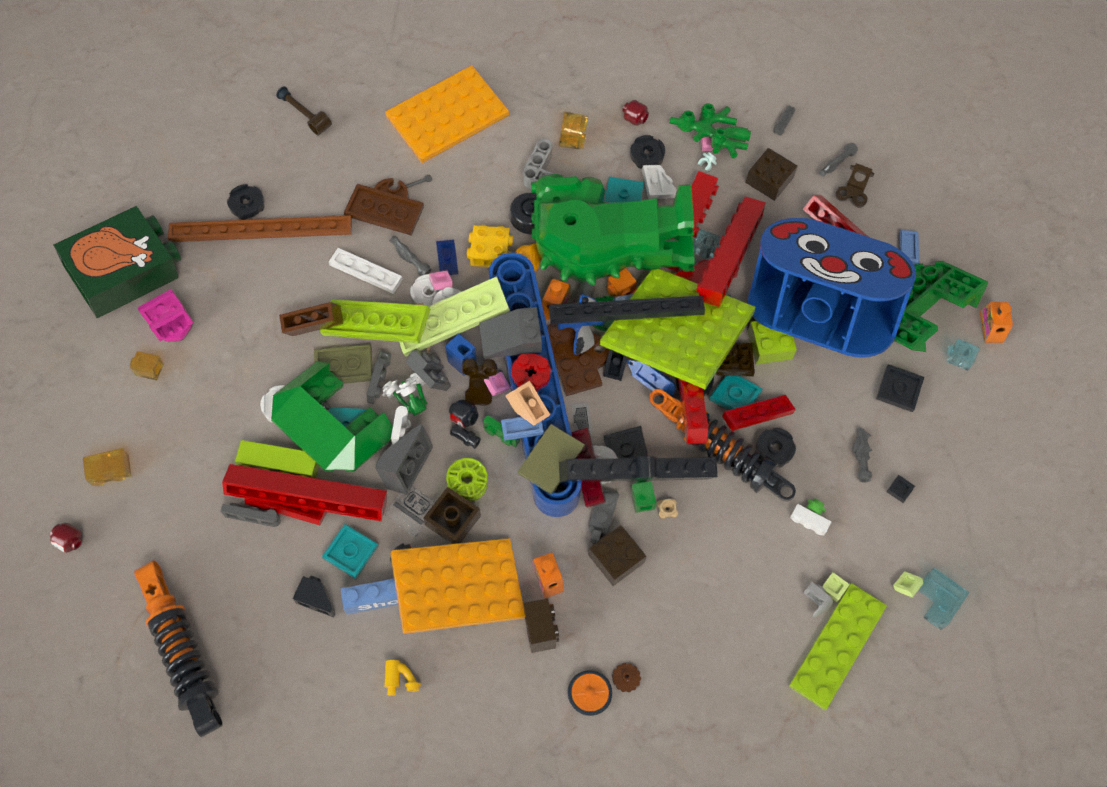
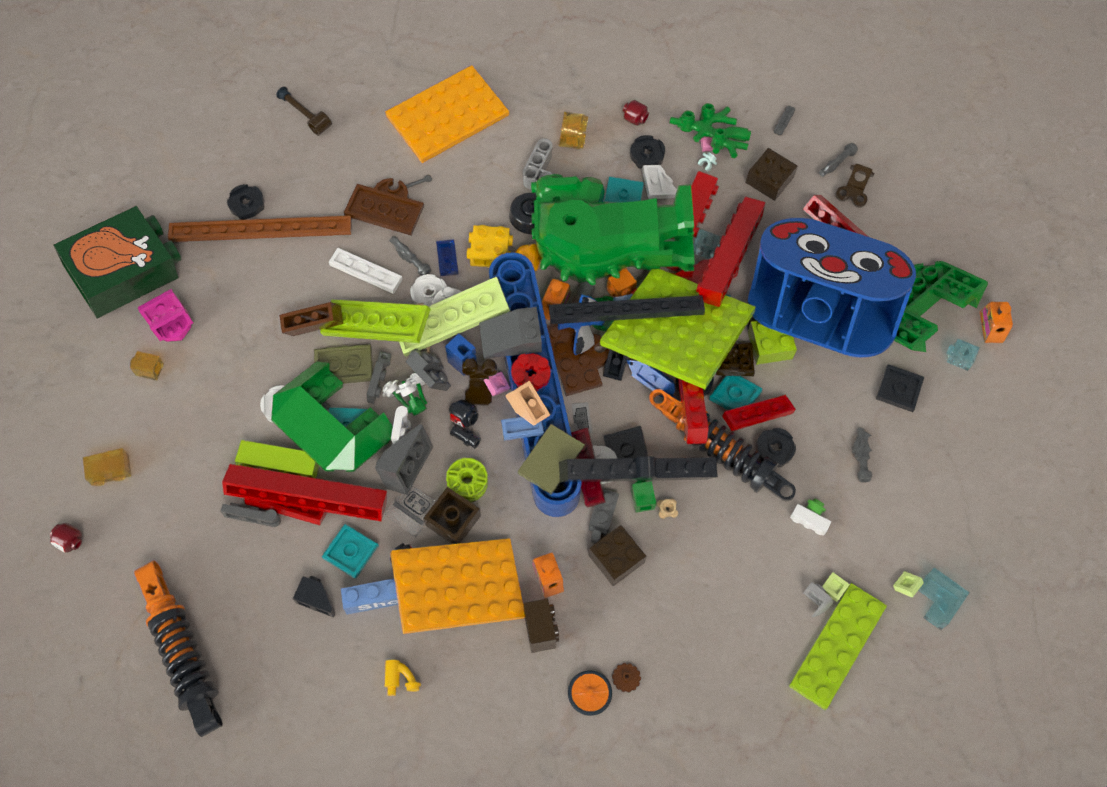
bright pink plate [429,271,452,290] -> none
green plate [483,415,520,448] -> none
black plate [886,475,915,503] -> none
medium blue tile [899,230,919,265] -> none

